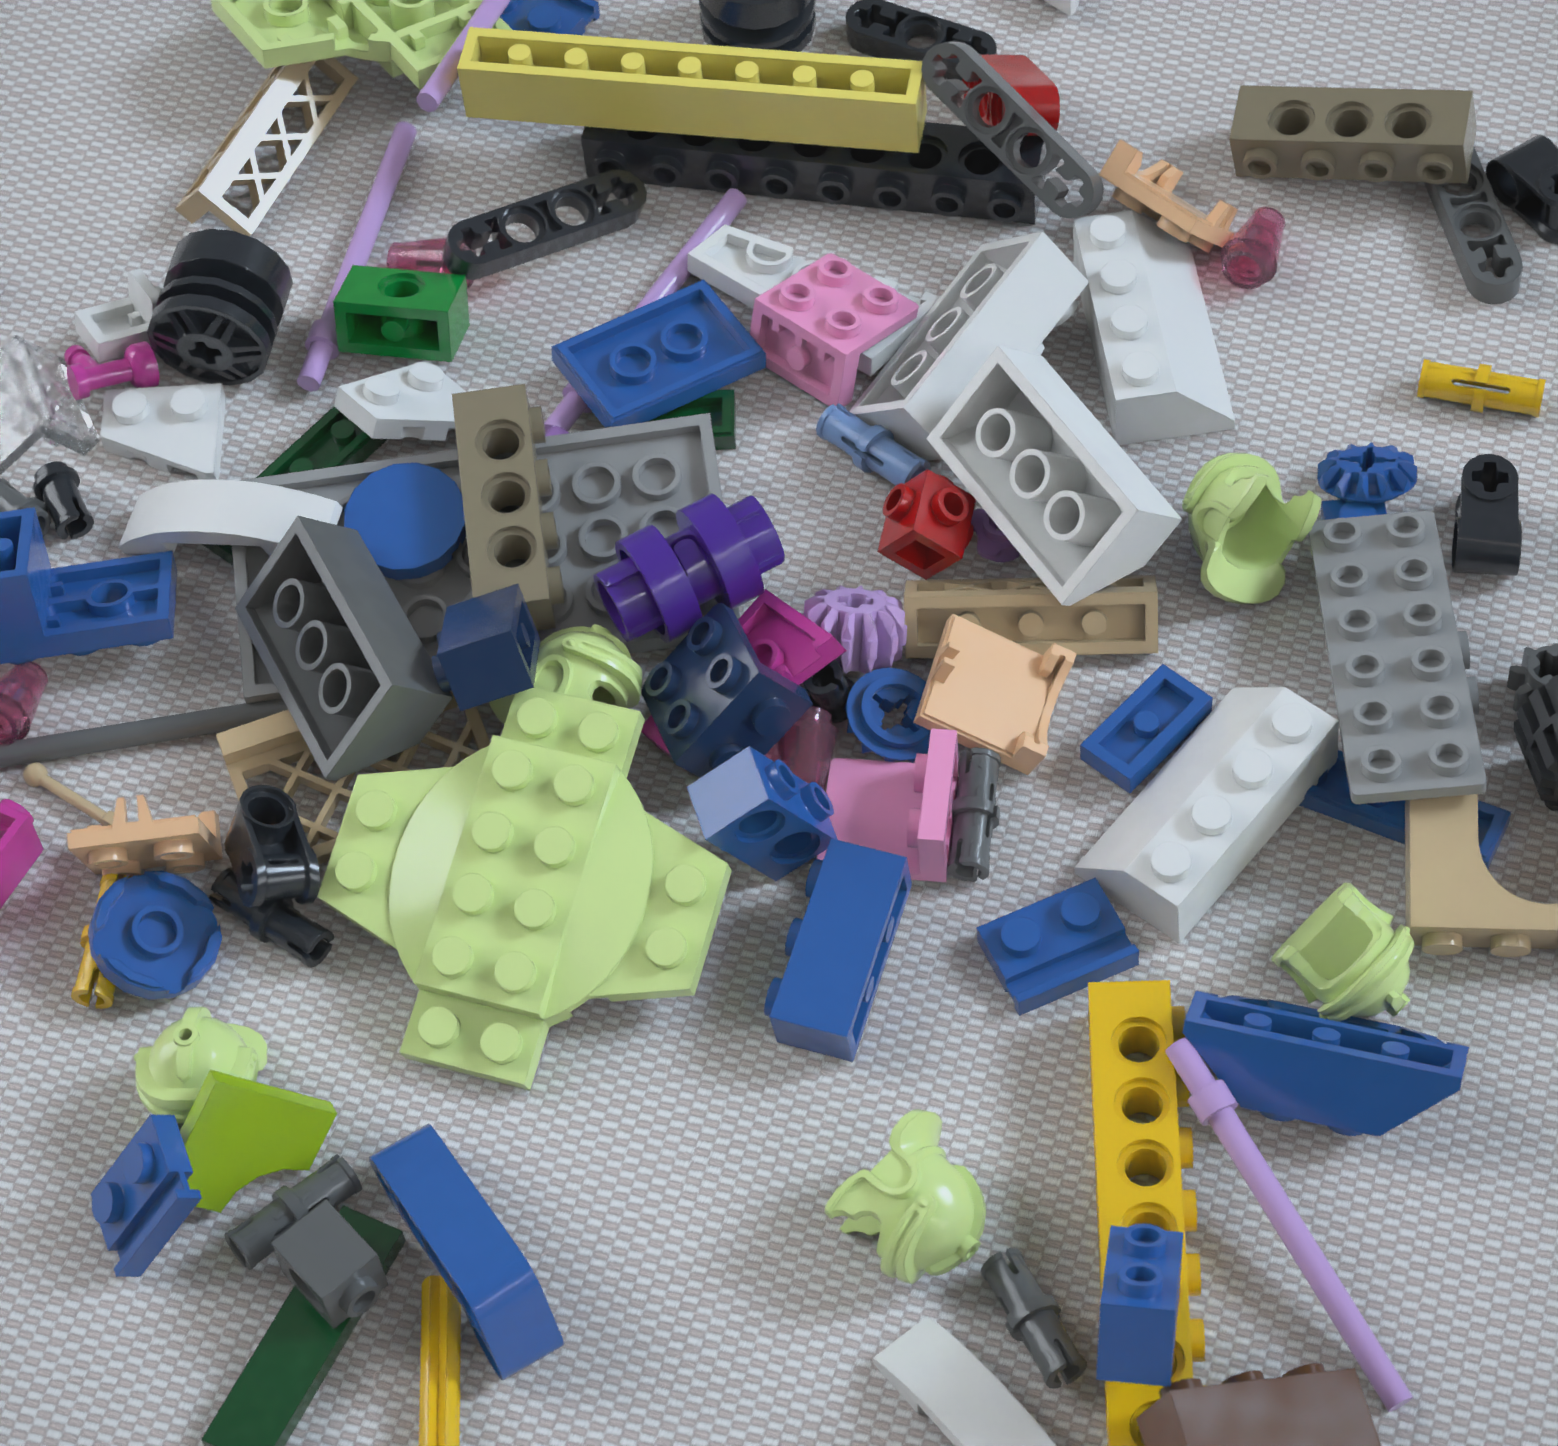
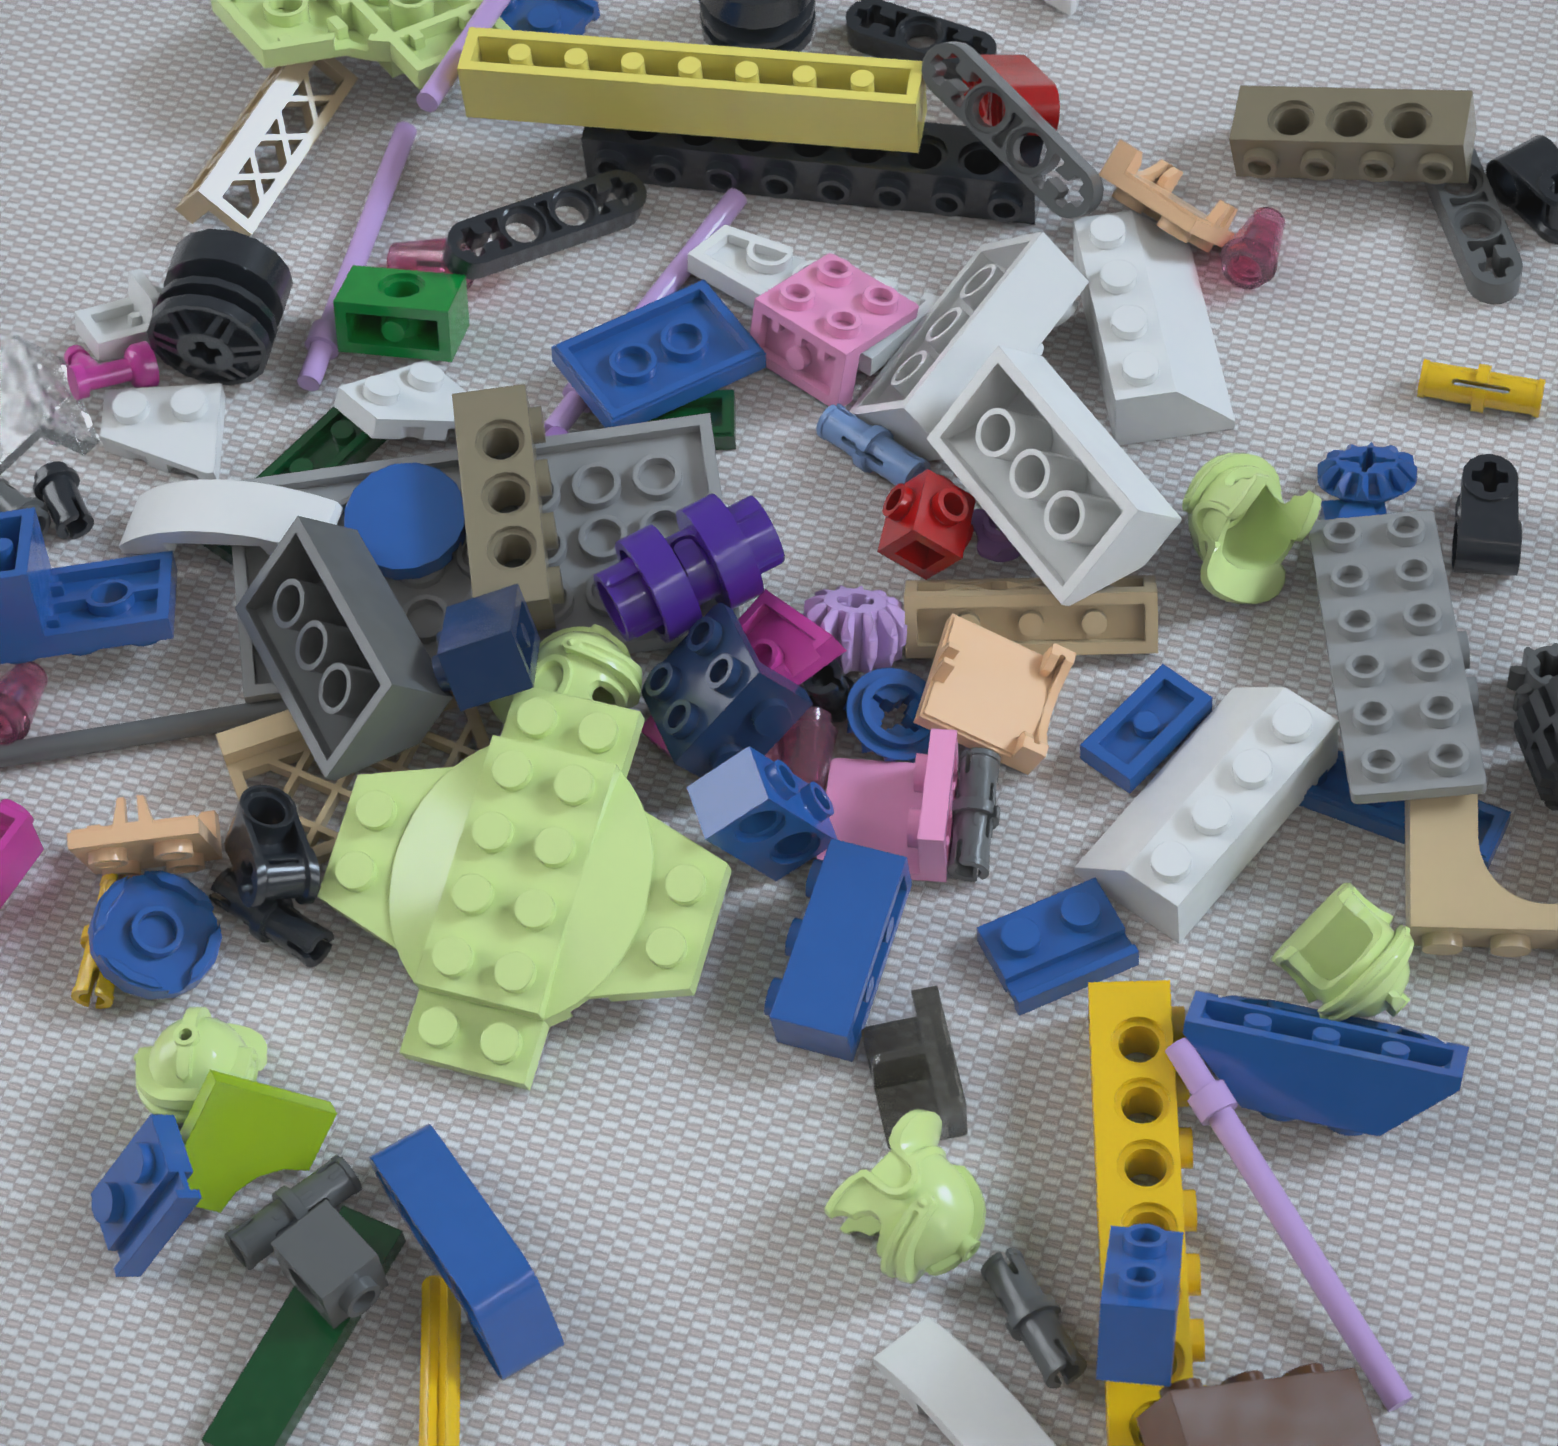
tan hinge [23,762,114,826] -> none
none -> clear smoke panel [861,986,968,1149]

